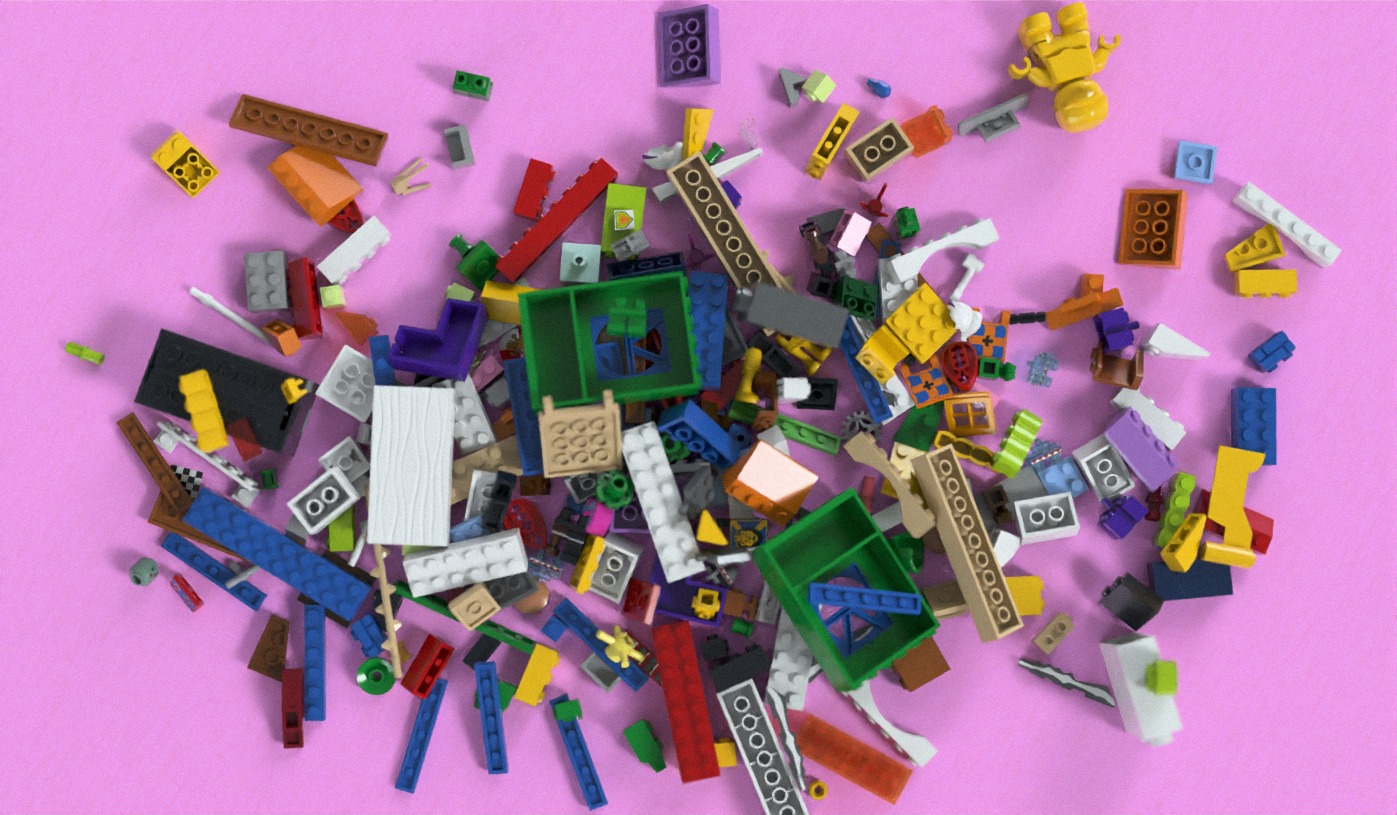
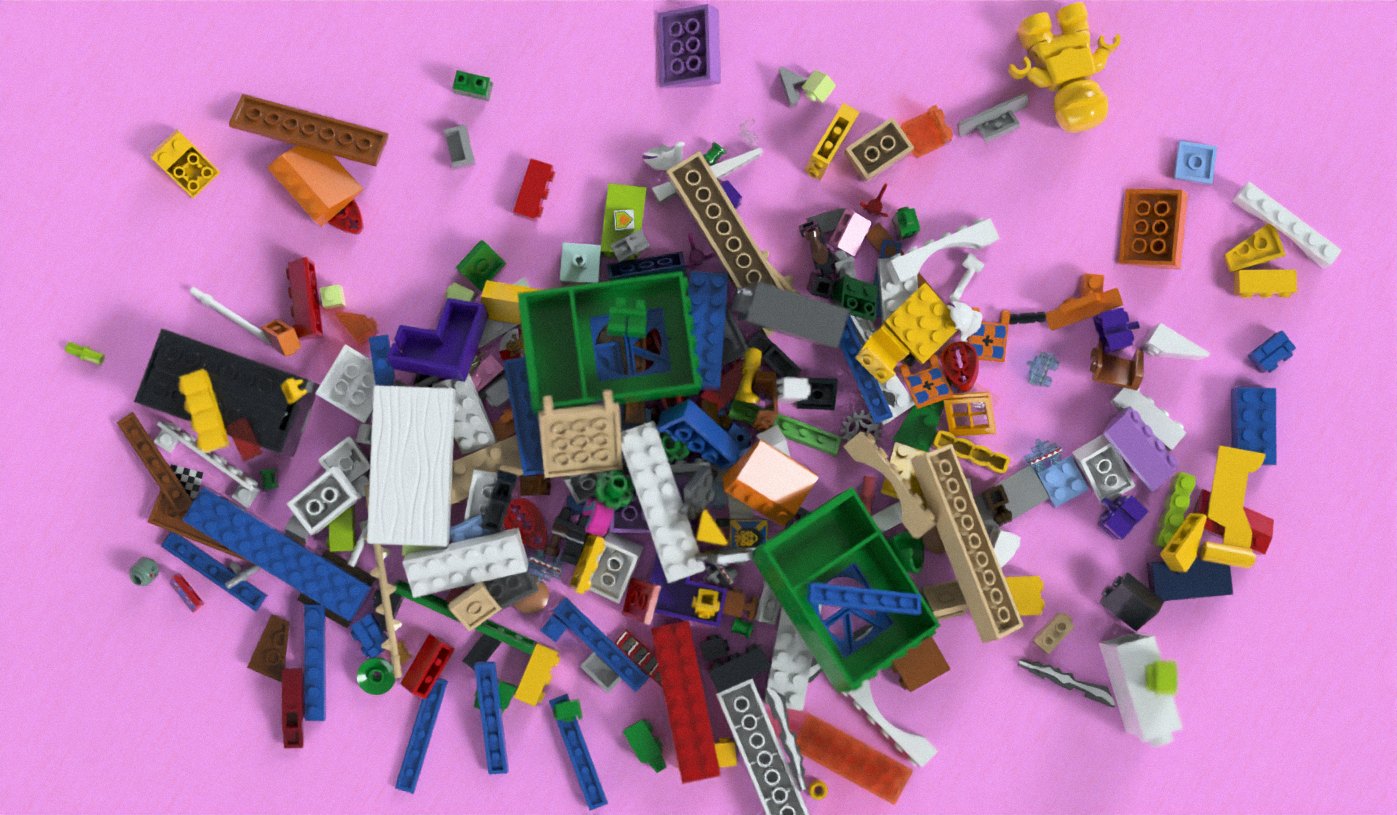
light grey brick [244,250,291,314] -> none
white brick [317,215,392,285] -> none
tan plant [390,157,432,196] -> none
green bush [449,233,474,258] -> none
red brick [495,157,618,285] -> none
light yellow bar [596,625,645,668] -> none
yellow wing [681,108,714,162] -> none
yellow piece [775,334,833,377] -> none
blue cylinder [866,77,892,98] -> none
green brick [977,357,1016,382] -> none
lime brick [992,408,1043,479] -> none
white slope [1013,492,1080,545] -> none
dark red piece [1144,486,1165,522] -> none

